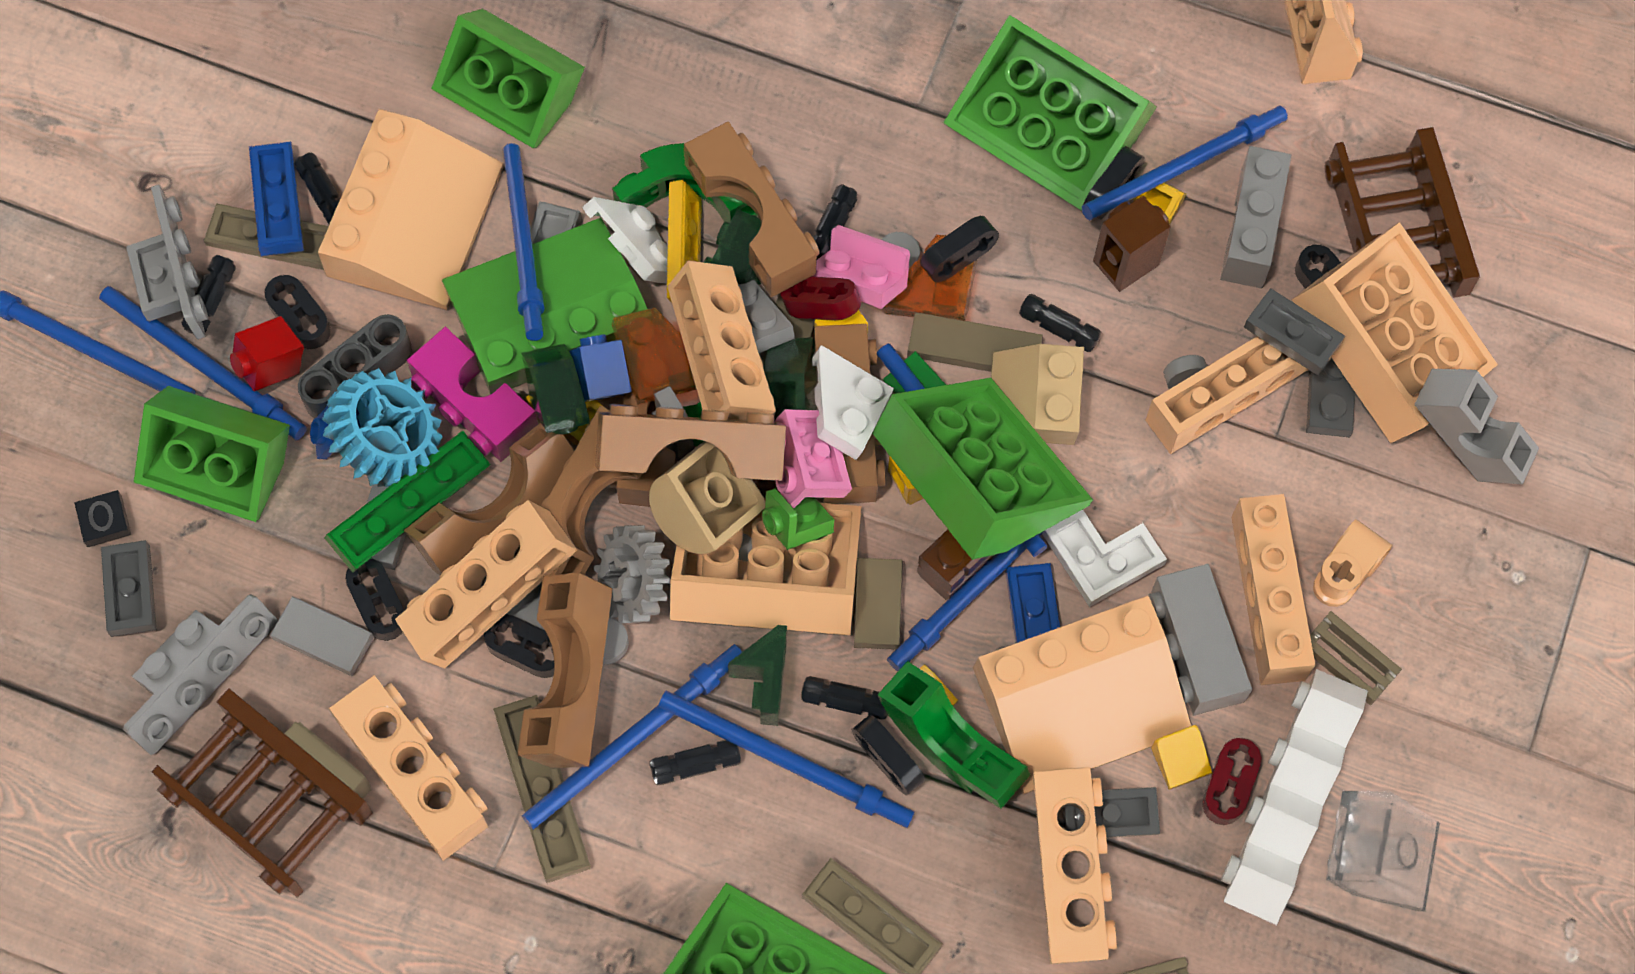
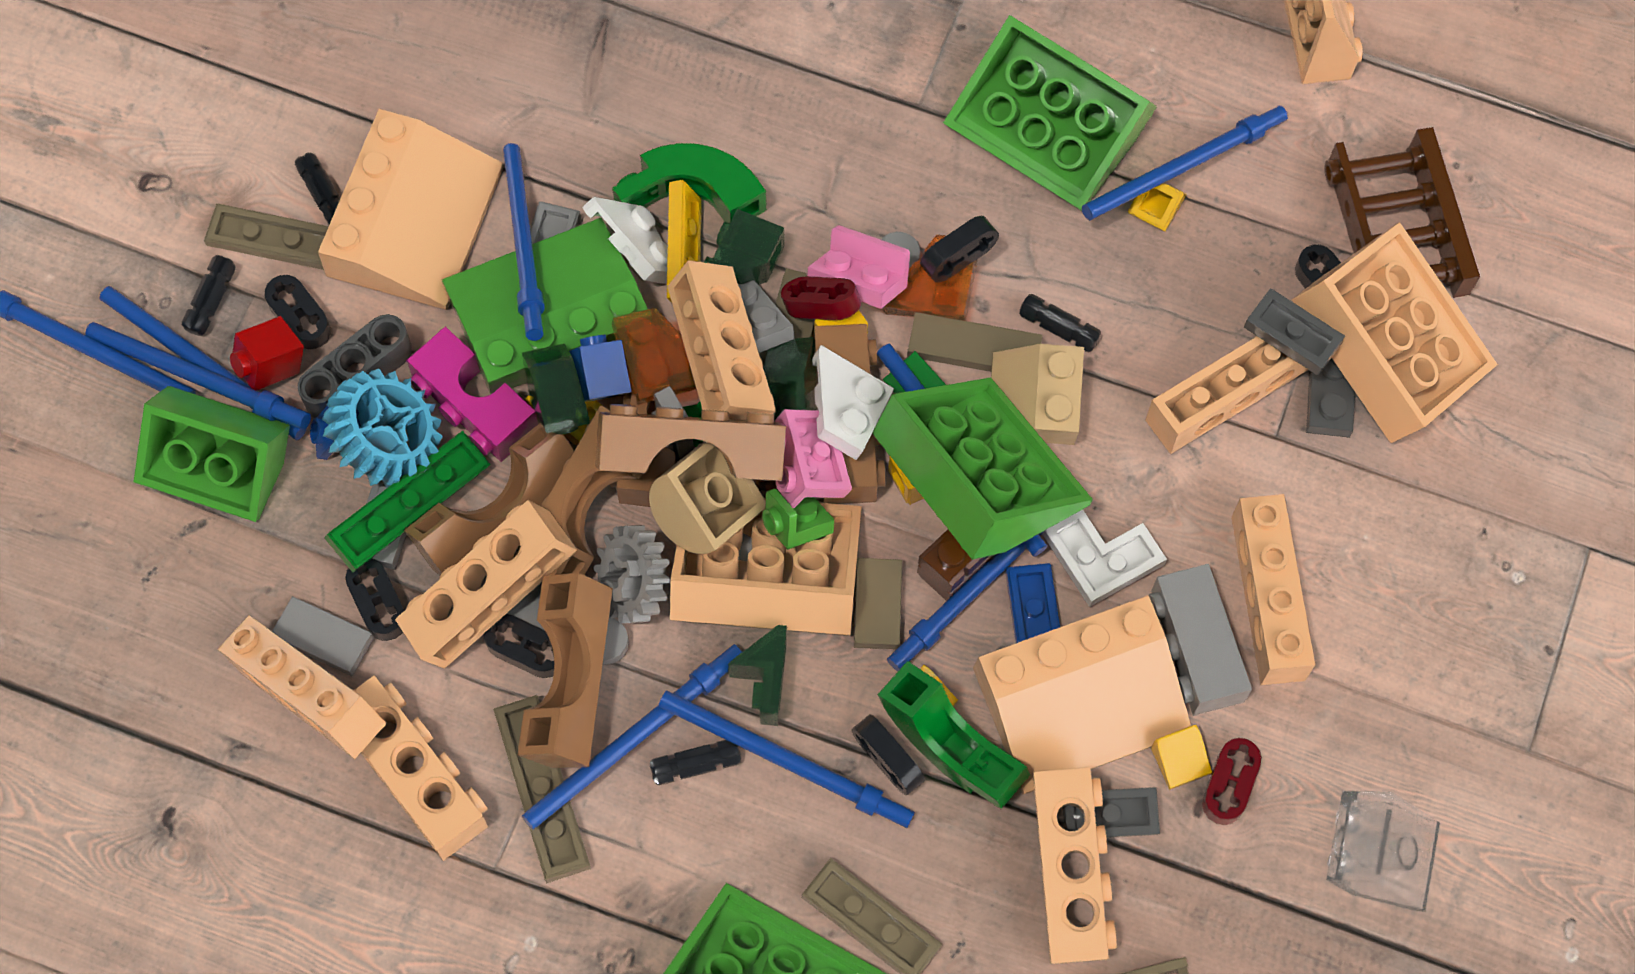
black tile [74,490,131,547] -> none
dark grey plate [101,540,157,637] -> none
light grey bracket [123,594,278,755] -> none
light grey bracket [126,184,208,340] -> none
reddish brown fence [151,688,373,898] -> none
blue tile [249,142,304,256] -> none
dark tan tile [284,721,371,799] -> none
bright green slope [432,9,585,149] -> none
medium nougat arch [684,121,819,297] -> none
black axle [801,676,888,720] -> none
black axle [812,184,857,260] -> none
black beam [1083,146,1145,219] -> none
reddish brown brick [1093,195,1171,292] -> none
light grey tile [1163,355,1207,389] -> none
light grey arch [1220,146,1292,289] -> none
white brick [1221,669,1368,925] -> none
dark tan tile [1310,611,1402,705] -> none
light nougat piece [1313,519,1393,607] -> none
light grey arch [1415,369,1539,484] -> none
none -> blue bar [85,322,311,430]
none -> light nougat brick [218,615,386,759]

